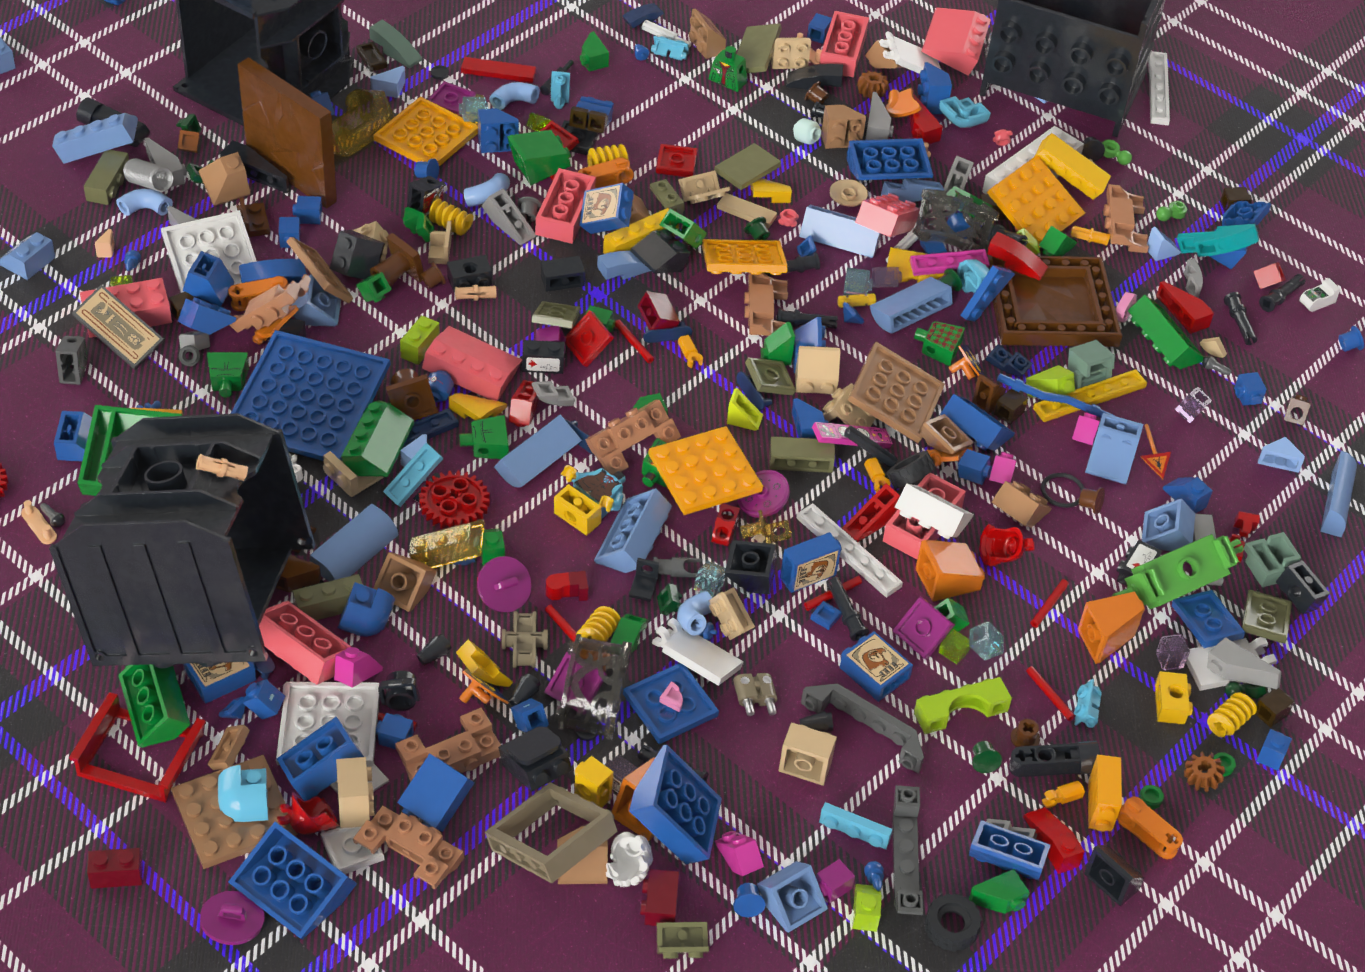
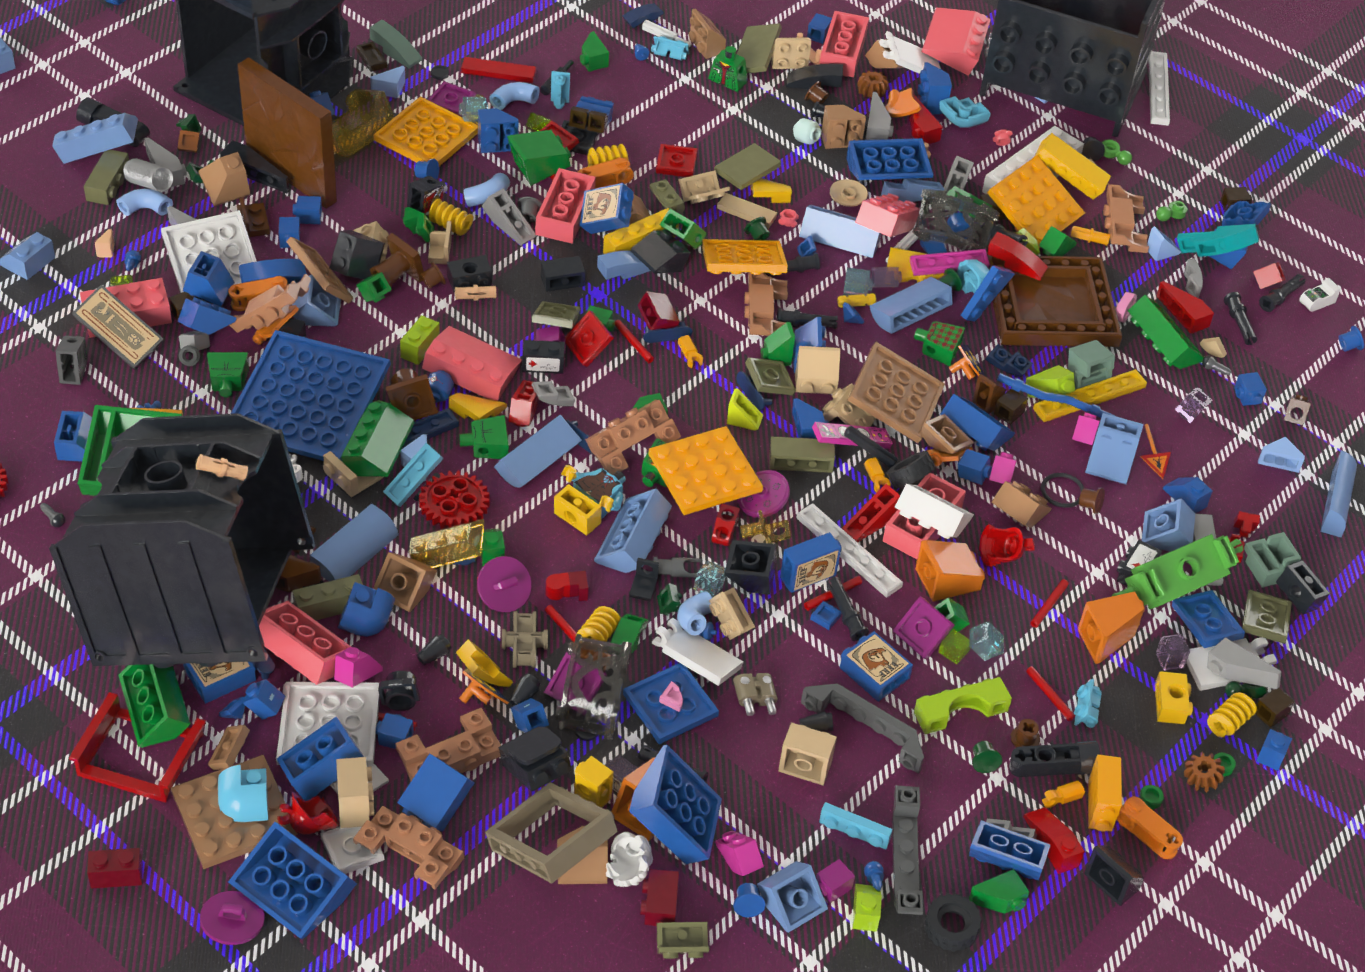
light nougat piece [21,500,57,544] -> none

